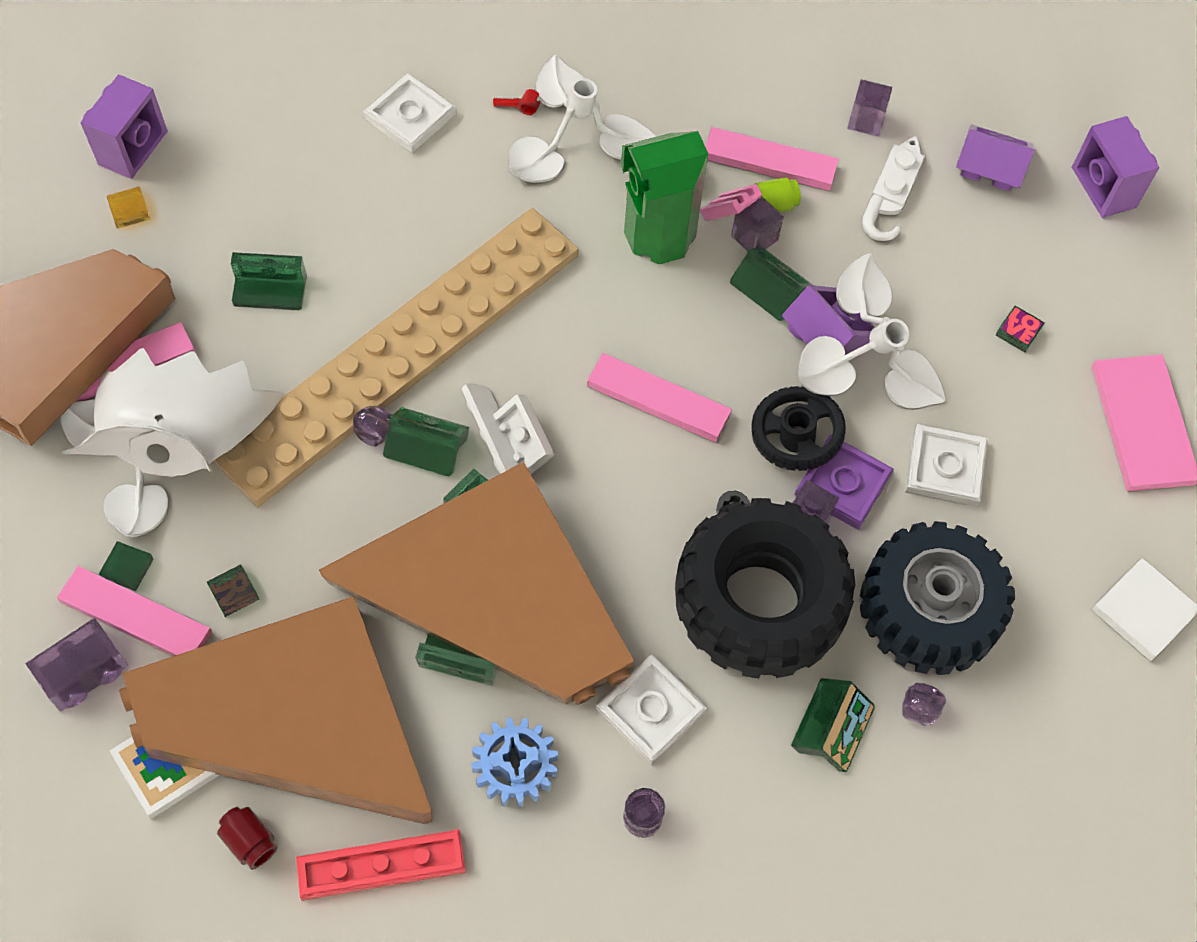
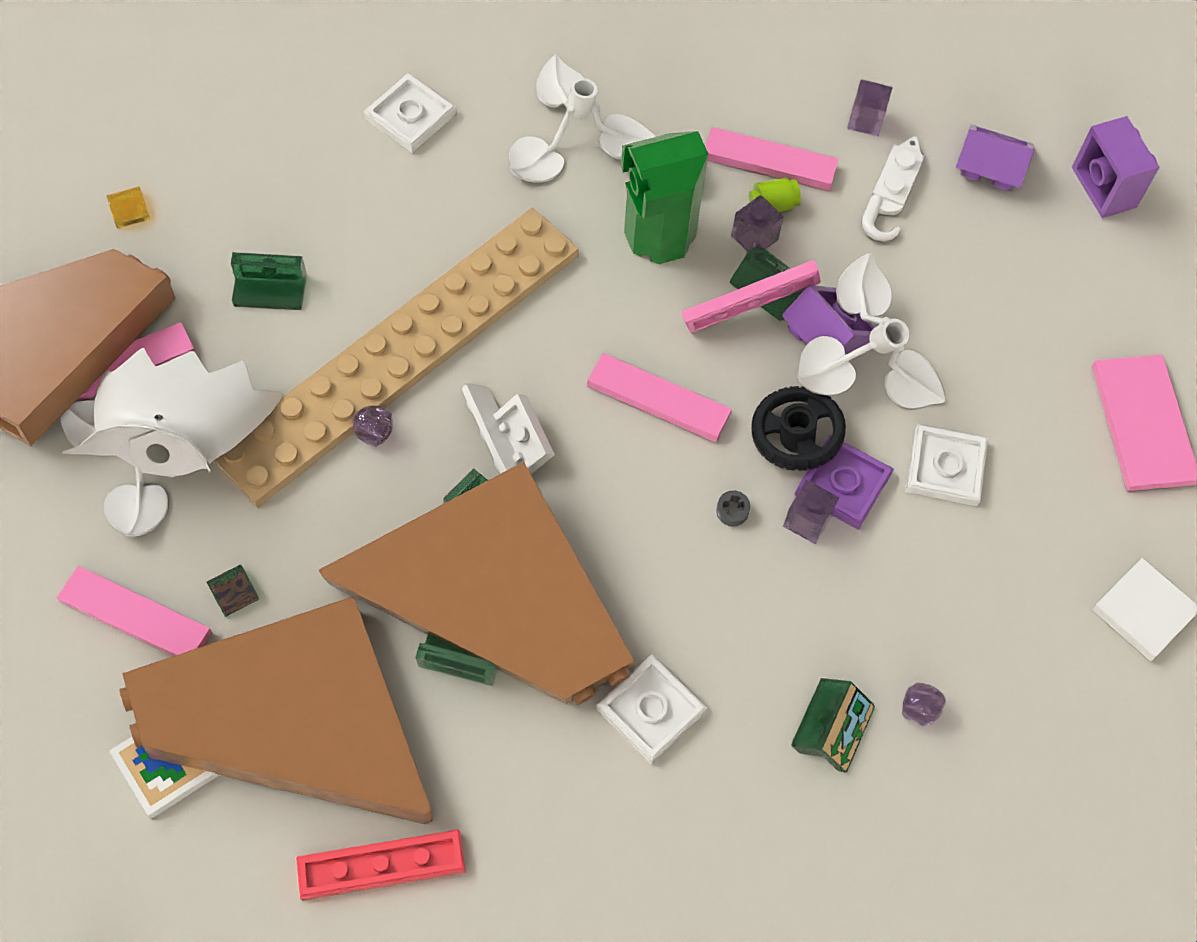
clear purple brick [25,618,129,712] -> none
medium lavender brick [80,74,168,179] -> none
clear green tile [99,541,154,591] -> none
dark red brick [217,807,278,870] -> none
clear green panel [383,407,470,476] -> none
light blue gear [471,717,558,807] -> none
red hand [493,89,541,116] -> none
clear purple wheel [623,788,665,838] -> none
black tyre [675,498,856,679] -> none
bright pink tile [700,184,762,220] -> none
black wheel [860,521,1015,675] -> none
tile [996,305,1045,353] -> none
none -> bright pink tile [681,260,821,333]

